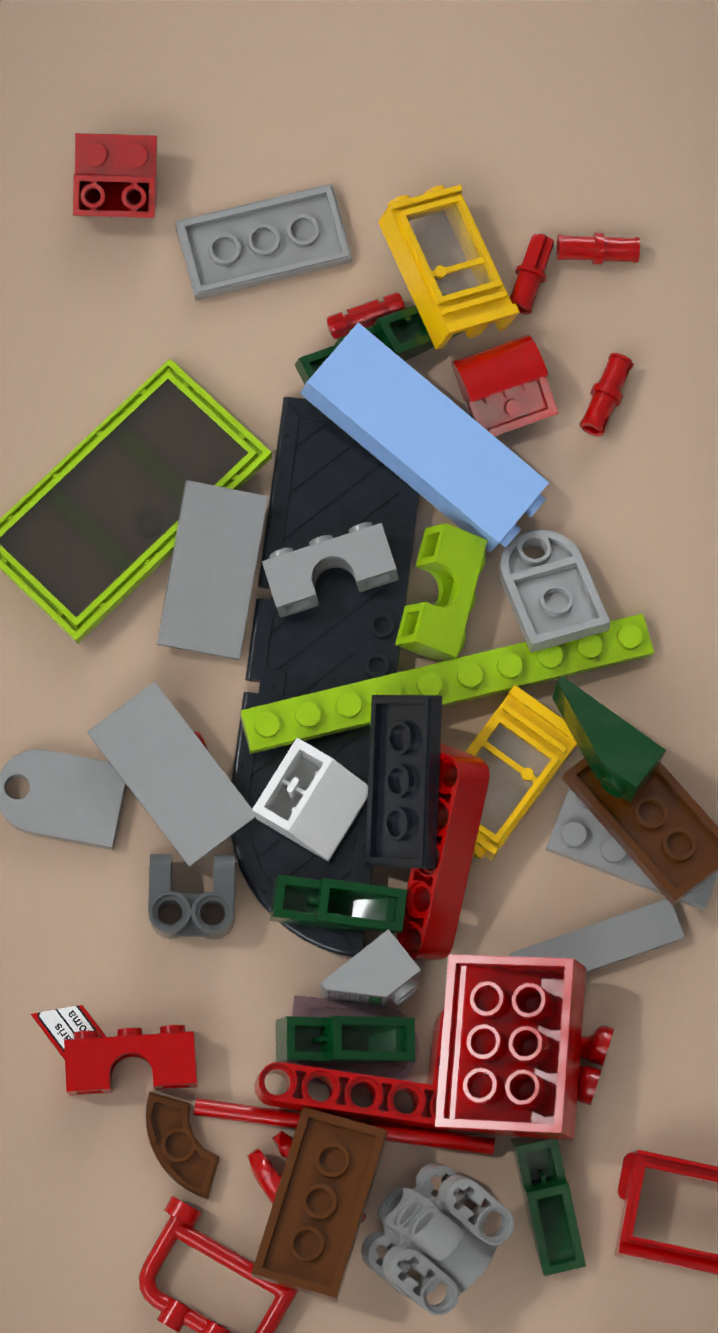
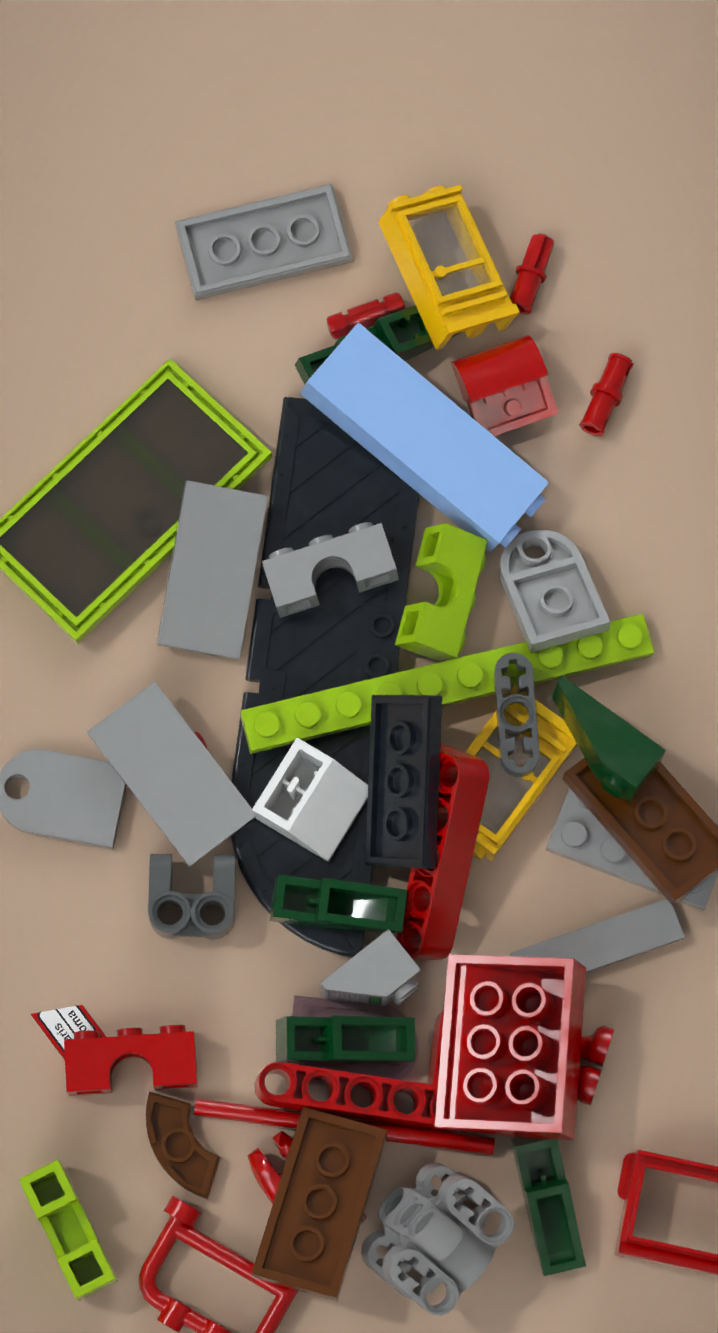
red brick [73,133,158,218] -> none
red pin [556,232,640,265] -> none
none -> lime arch [18,1159,118,1301]
none -> dark grey beam [493,653,539,777]

